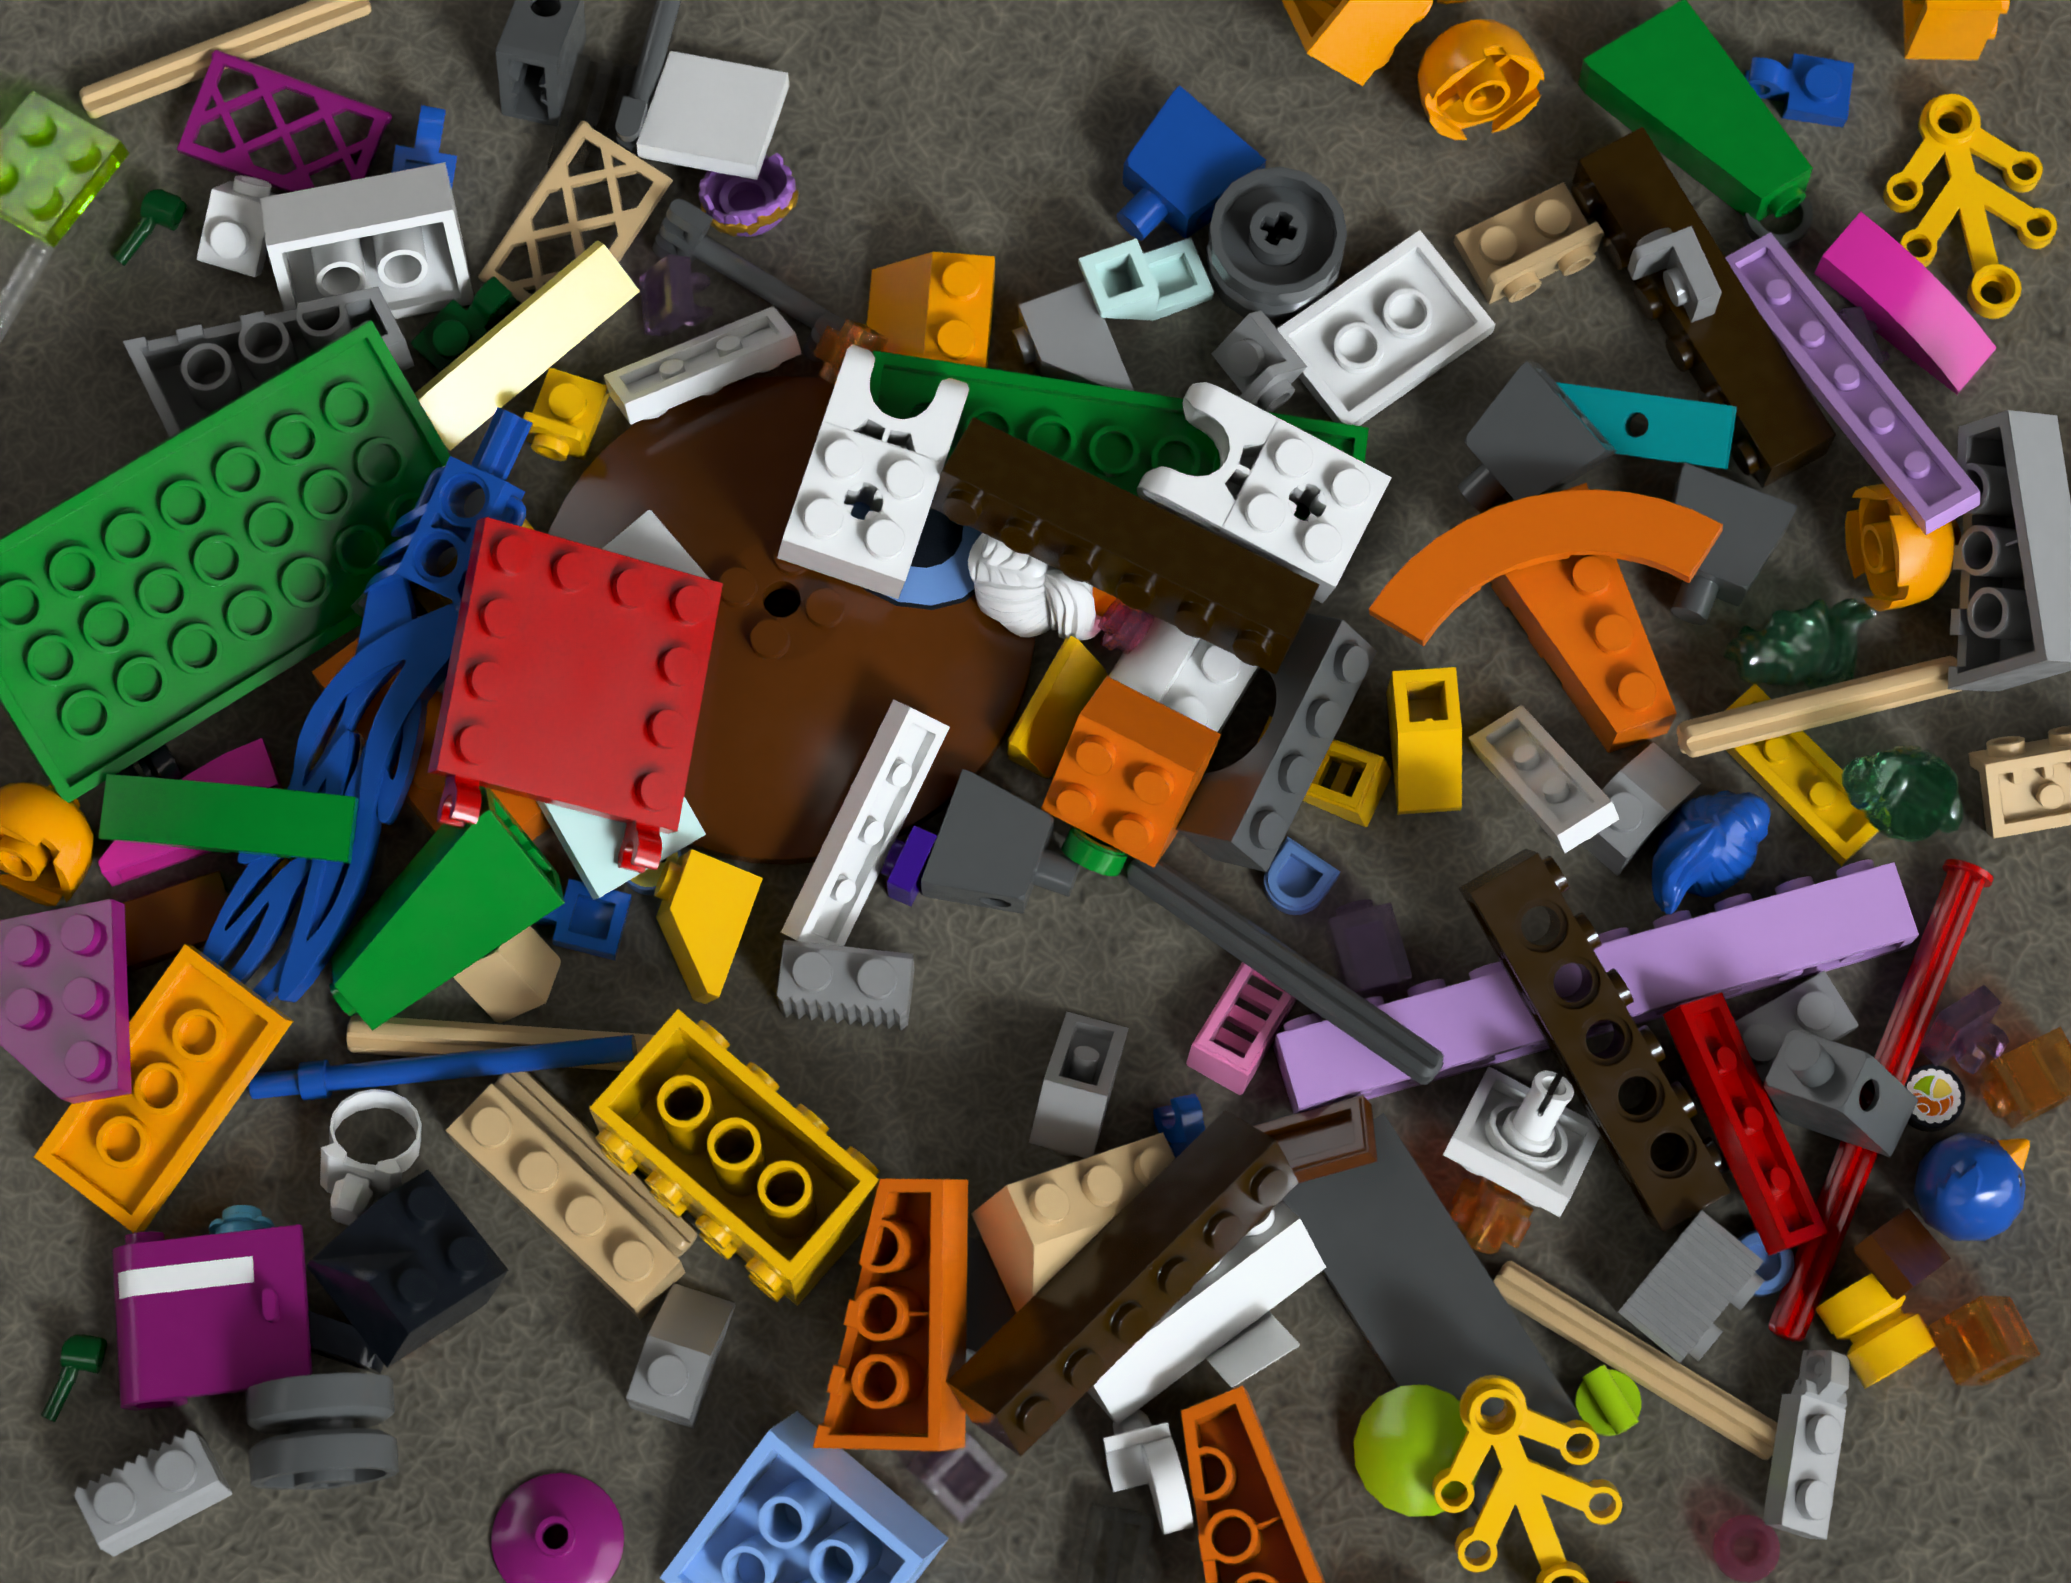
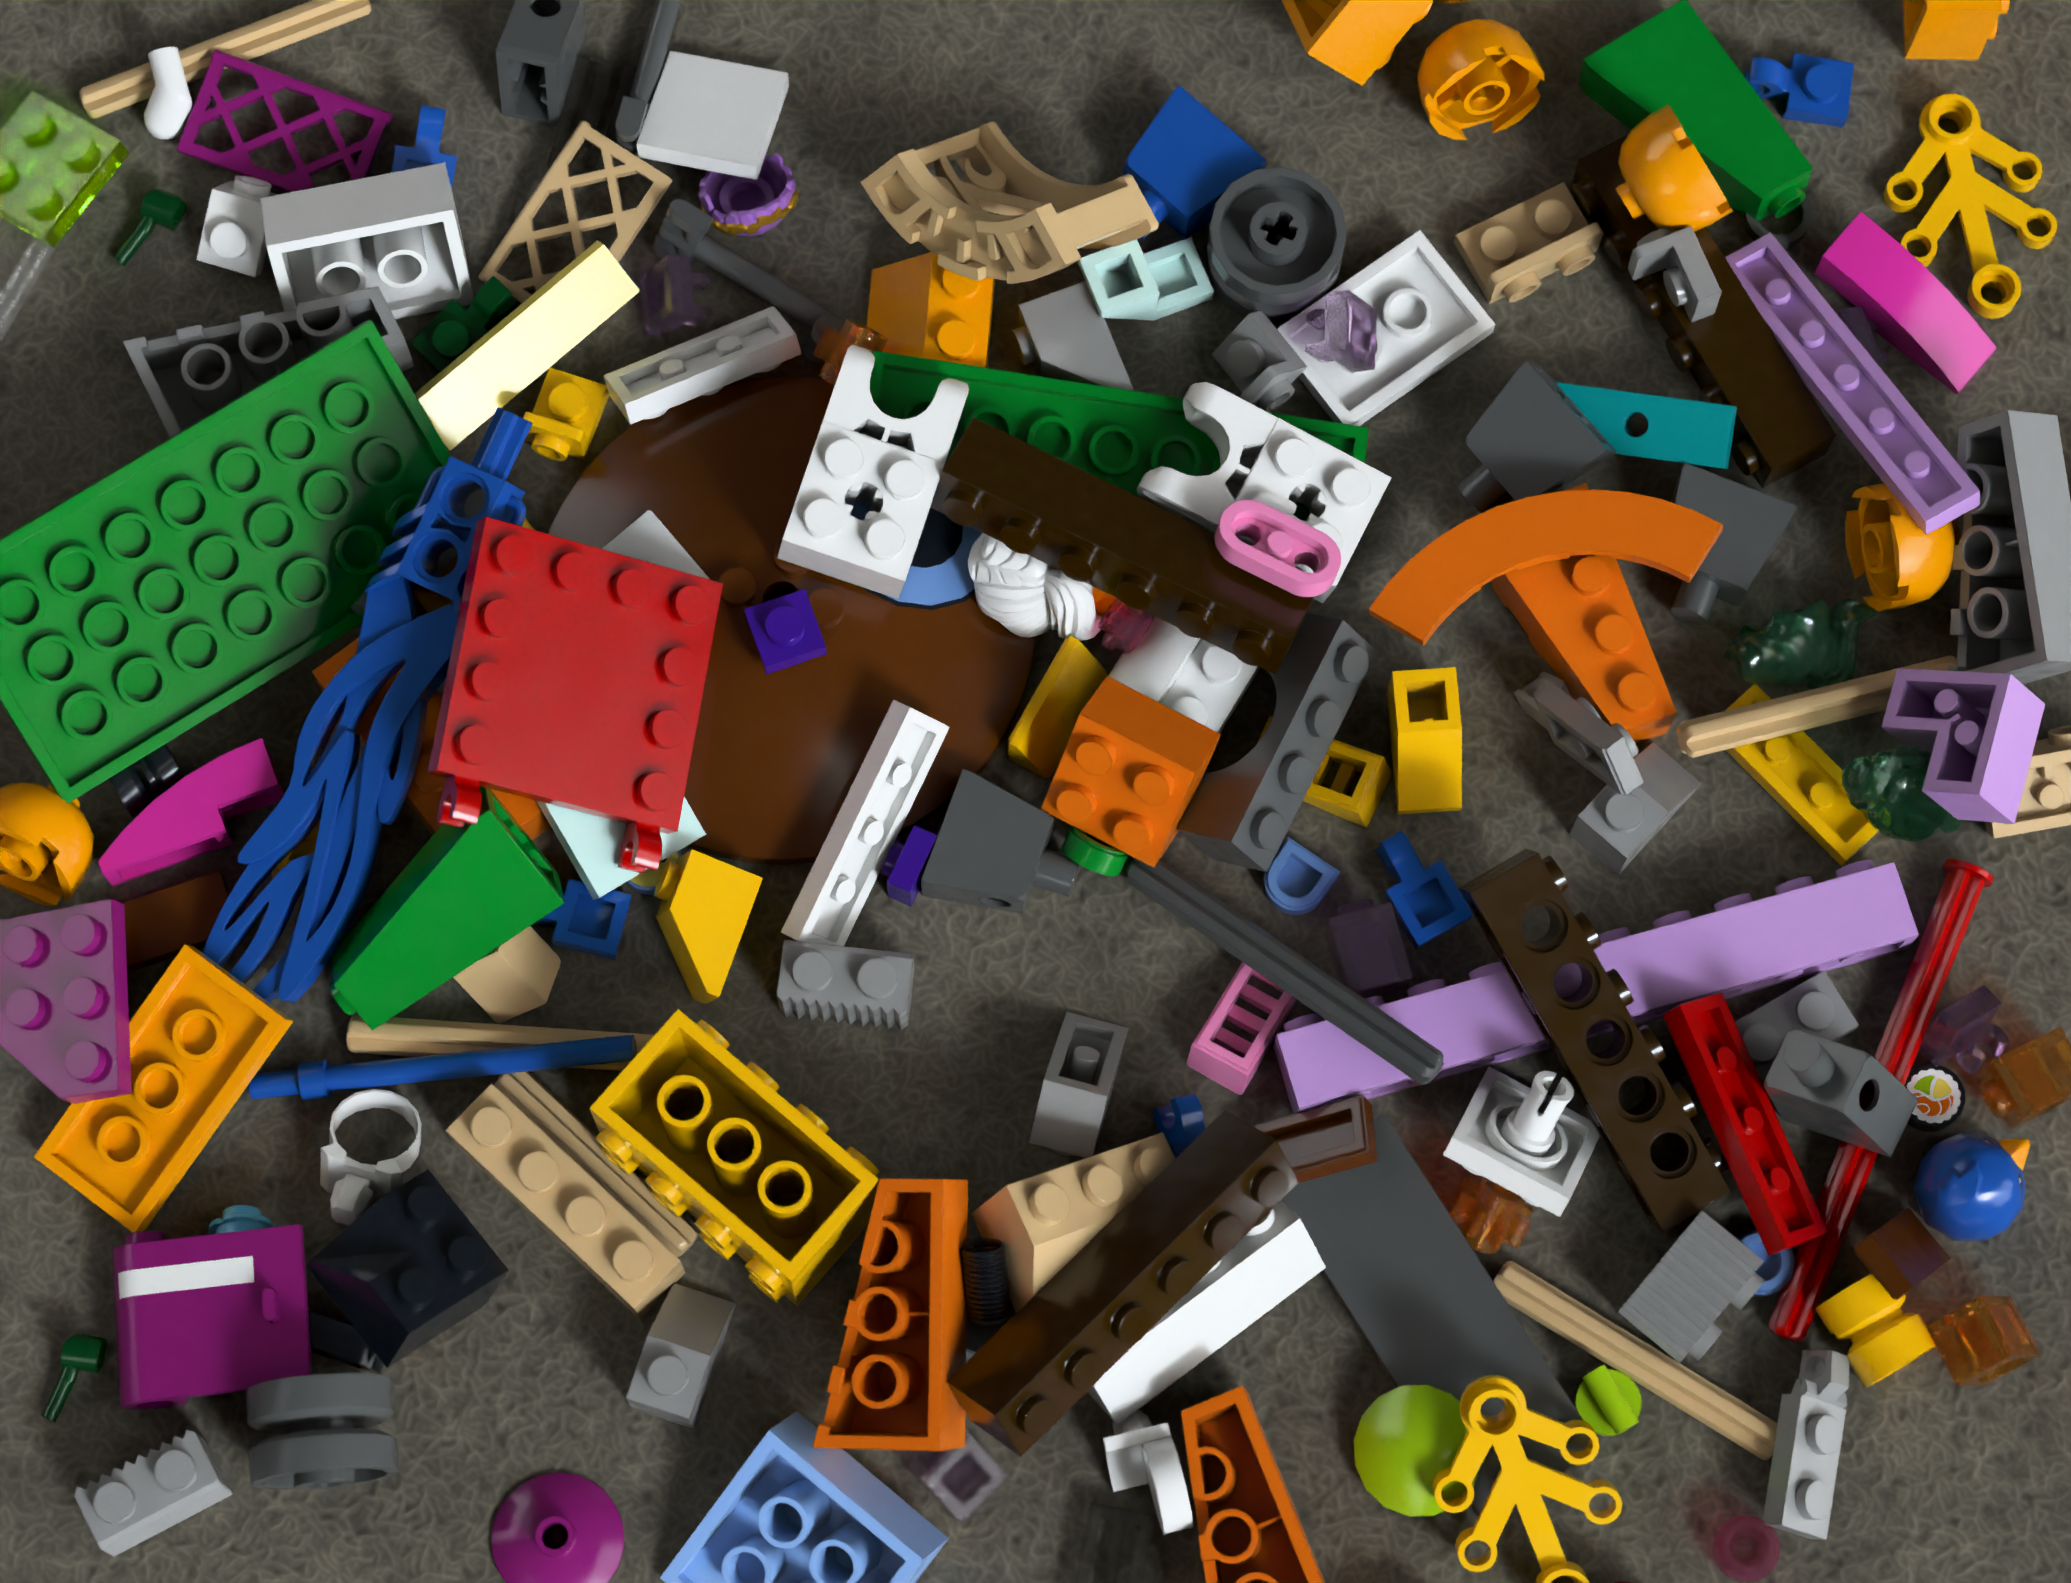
green slope [99,774,359,864] -> none
white sticker [1206,1311,1300,1387] -> none
white plate [1469,705,1619,853] -> none
blue hair [1652,790,1771,915] -> none
none -> white arm [144,47,192,140]
none -> dark purple plate [744,589,827,675]
none -> tan fence [861,121,1159,284]
none -> black piece [960,1238,1012,1325]
none -> bright pink plate [1215,500,1341,597]
none -> clear purple tile [1305,290,1377,373]
none -> blue plate [1376,830,1473,950]
none -> light grey hinge [1514,671,1644,795]
none -> light orange cylinder [1615,104,1733,233]
none -> lavender brick [1882,668,2045,824]

